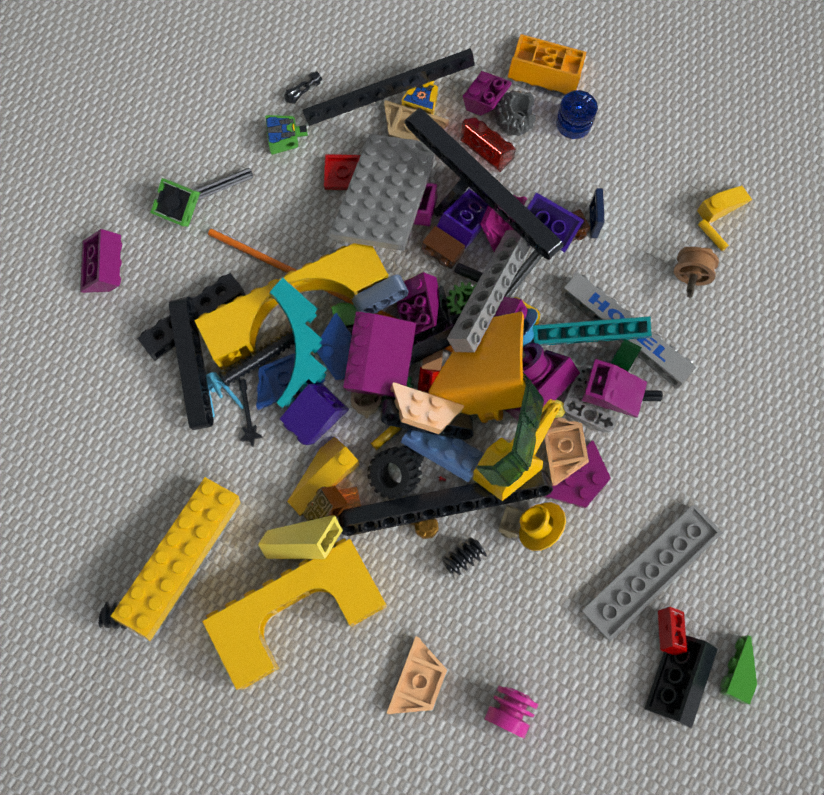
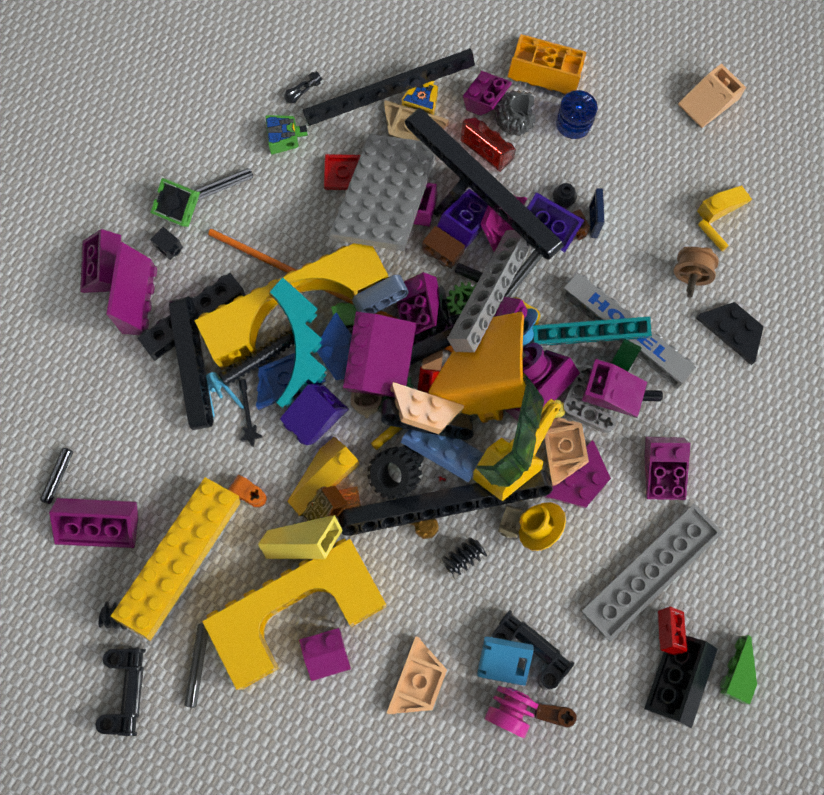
none -> black axle [40,448,73,504]
none -> magenta slope [49,498,138,548]
none -> black piece [95,648,146,736]
none -> magenta slope [106,242,157,335]
none -> black brick [150,227,183,260]
none -> dark grey axle [185,623,208,708]
none -> orange piece [228,474,267,508]
none -> magenta slope [299,628,351,681]
none -> dark azure container [477,637,534,686]
none -> black piece [490,610,575,690]
none -> reddish brown piece [535,704,577,727]
none -> black cone [553,183,577,207]
none -> magenta slope [644,437,691,500]
none -> light nougat slope [678,63,746,128]
none -> black wing [696,302,764,365]

